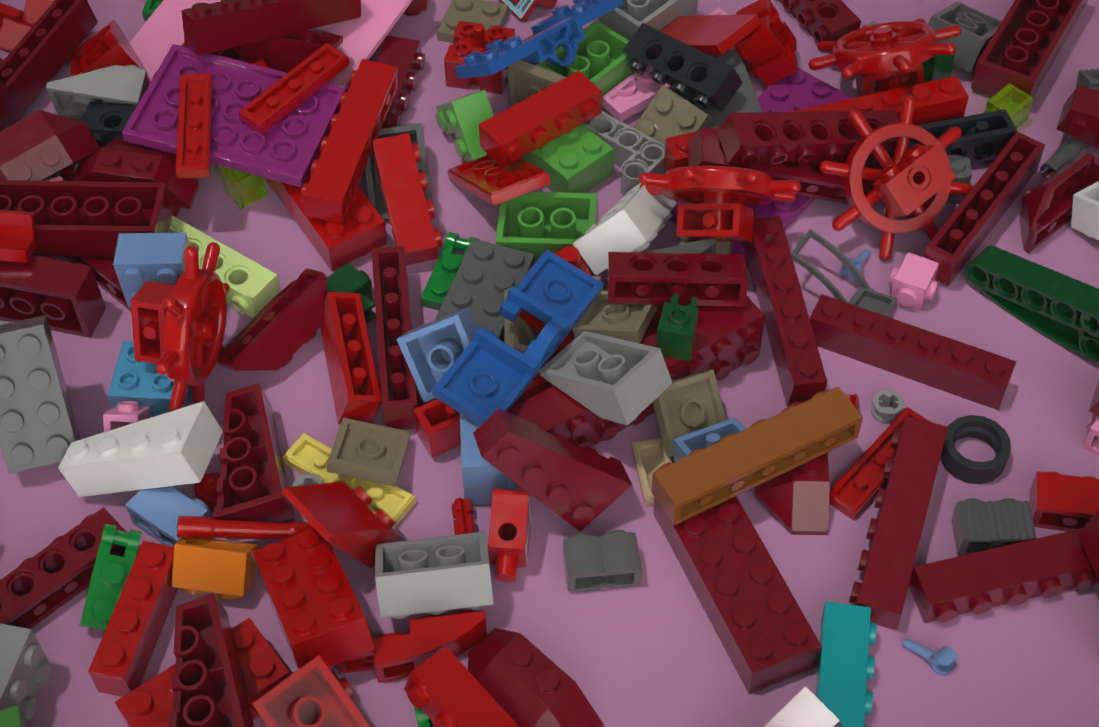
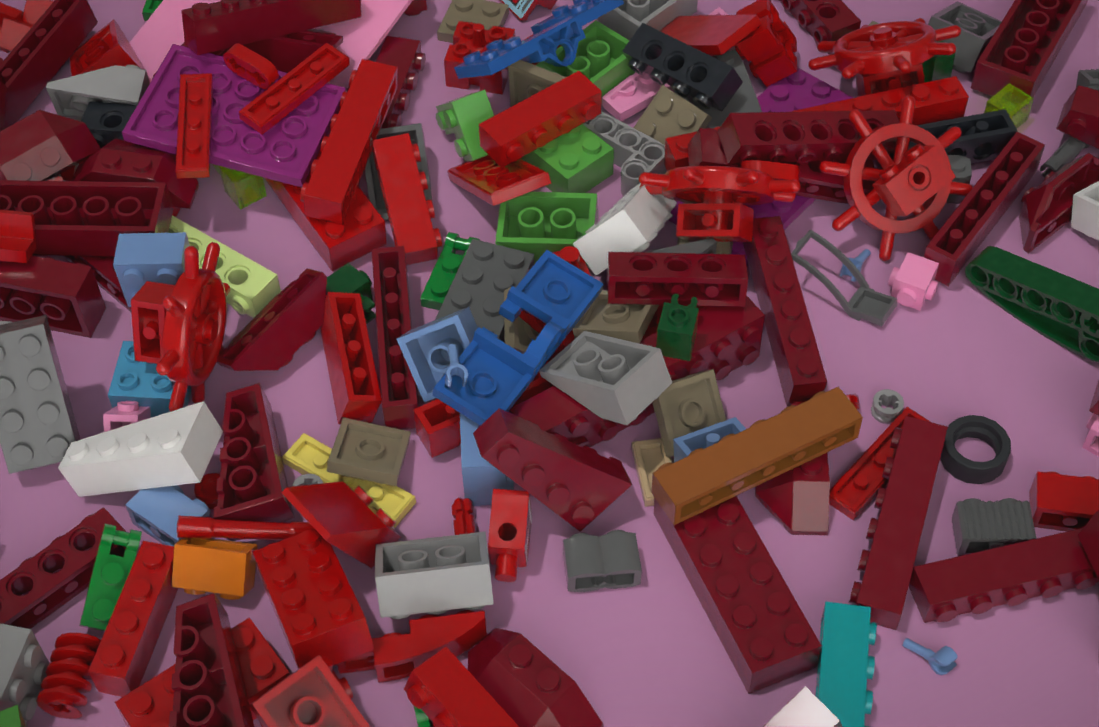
dark red brick [810,294,1017,411] -> none
none -> red piece [36,632,101,719]
none -> red beam [223,43,279,89]
none -> medium blue hand [445,344,468,387]
none -> red beam [741,160,800,181]

